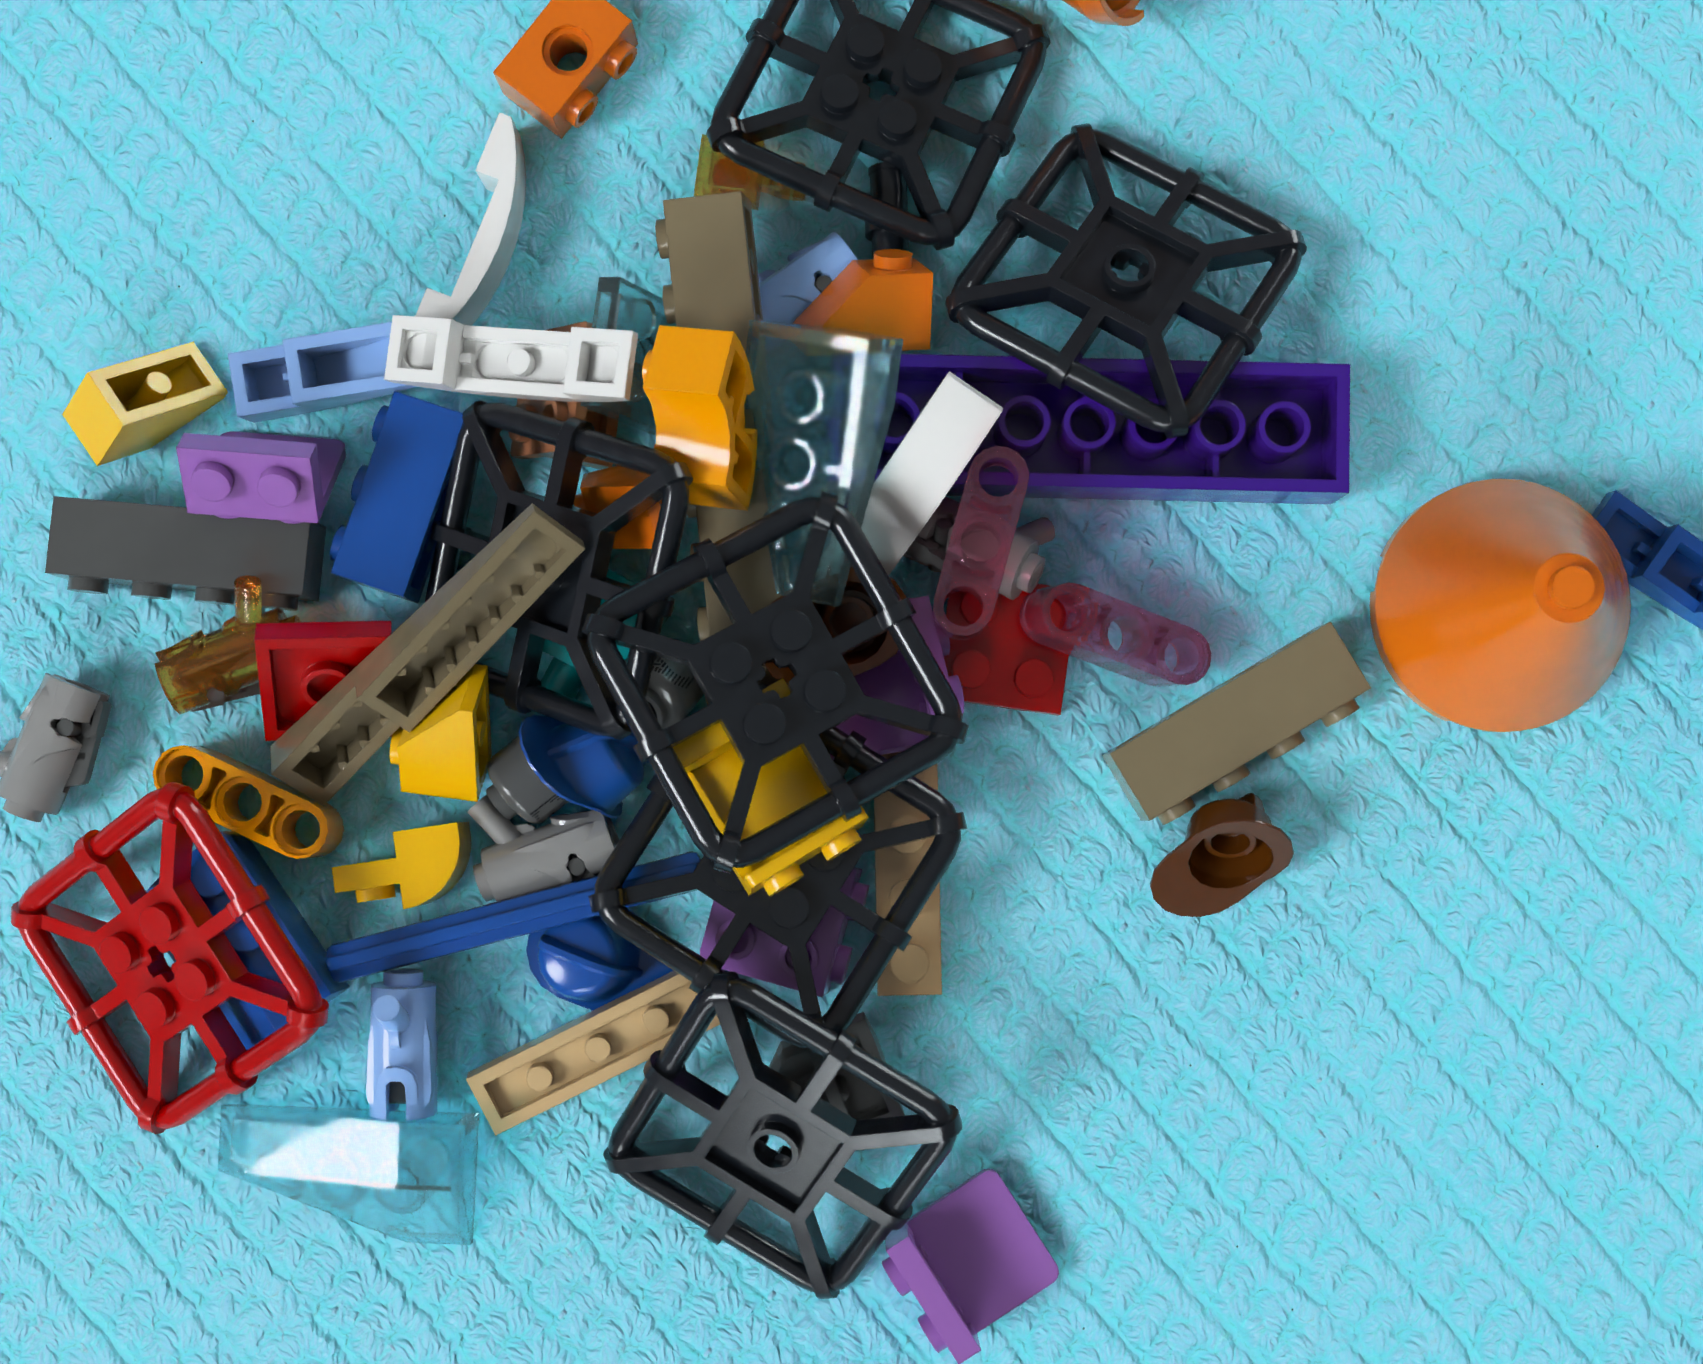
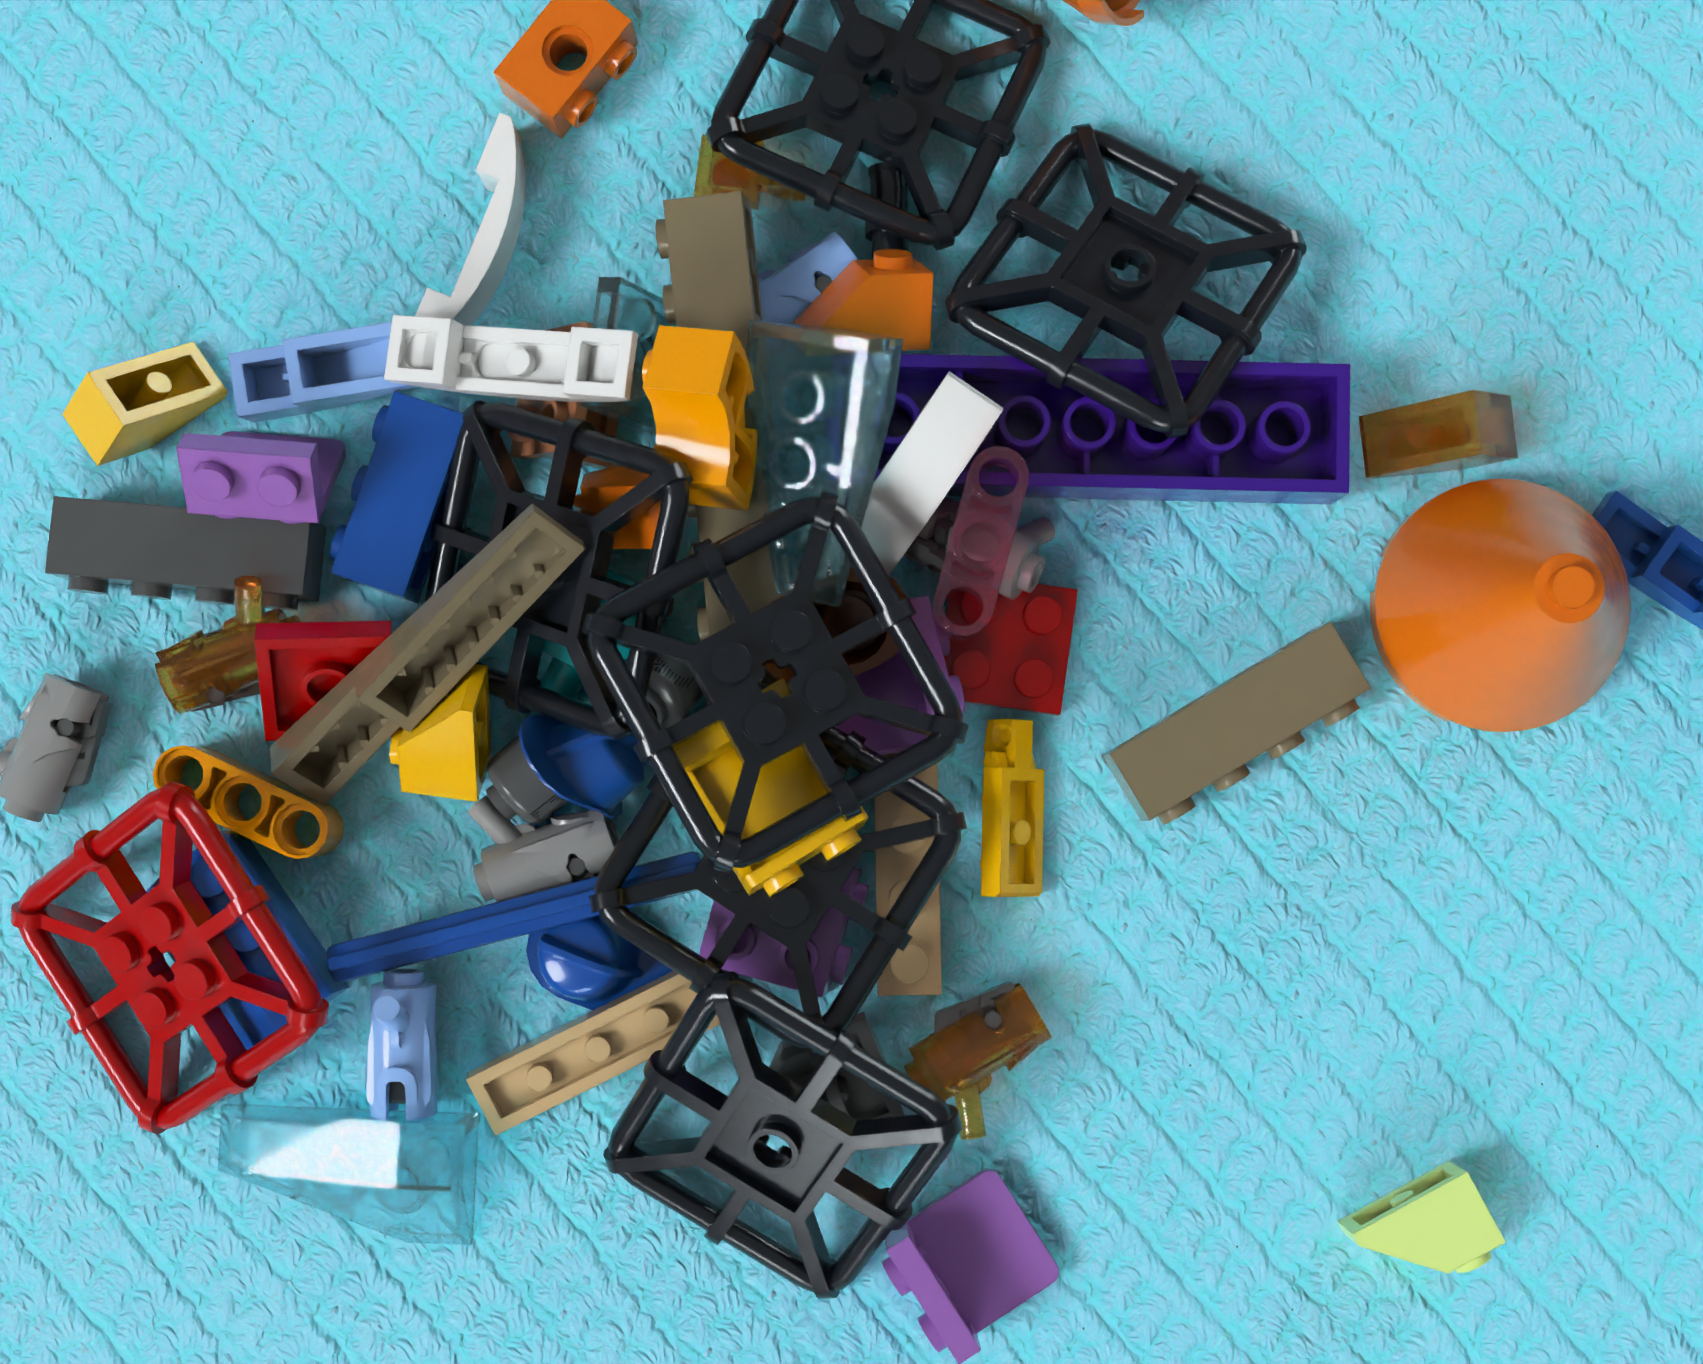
yellow brick [332,822,471,909] -> none
clear pink beam [1019,582,1211,687] -> none
reddish brown piece [1150,793,1294,917] -> none
none -> clear orange piece [904,982,1052,1140]
none -> yellow hinge [980,719,1045,897]
none -> yellowish green slope [1337,1161,1506,1274]
none -> clear orange slope [1359,390,1518,479]

